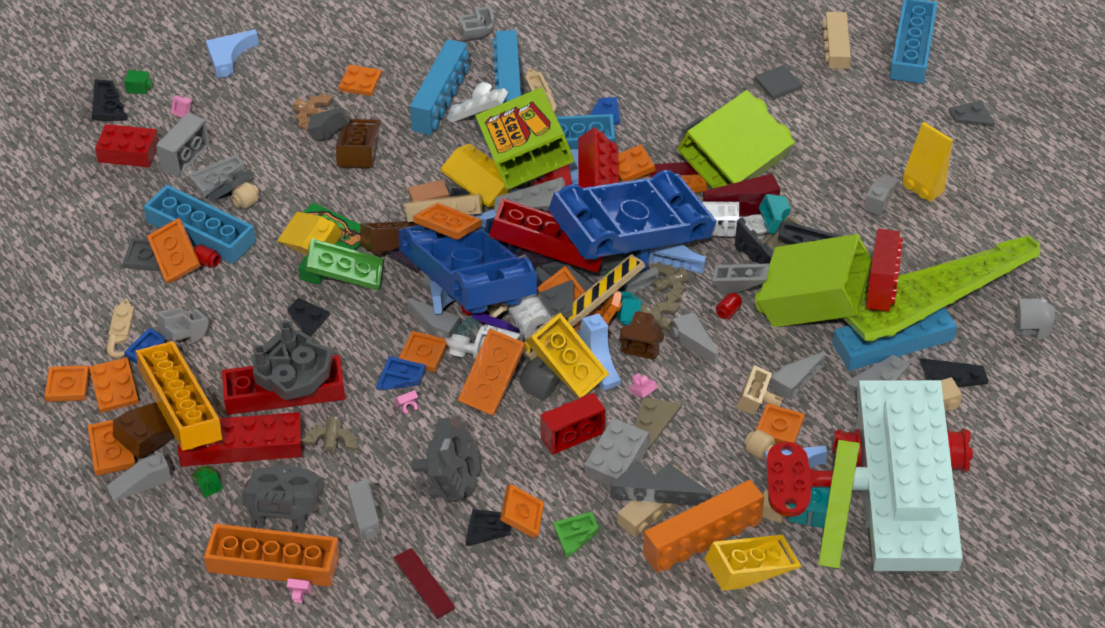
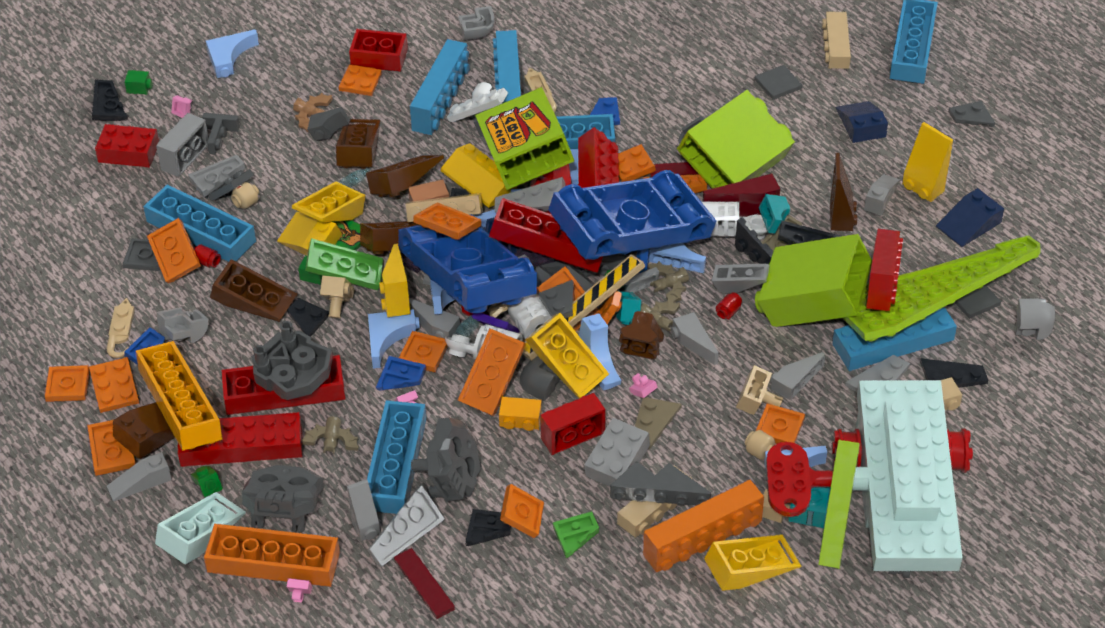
none -> light aqua slope [155,492,246,564]
none -> dark grey bracket [202,113,240,155]
none -> reddish brown slope [210,259,298,322]
none -> yellow slope [292,181,365,222]
none -> tan brick [320,276,354,318]
none -> clear light blue piece [338,168,370,188]
none -> red brick [349,29,408,71]
none -> reddish brown slope [366,155,444,197]
none -> dark azure brick [367,400,427,514]
none -> light blue arch [368,310,420,369]
none -> light grey wing [368,485,445,567]
none -> yellow slope [379,244,410,317]
none -> light orange brick [499,397,542,431]
none -> reddish brown slope [830,153,857,231]
none -> dark blue slope [836,101,888,143]
none -> dark blue slope [936,188,1004,247]
none -> dark grey tile [954,284,1001,319]

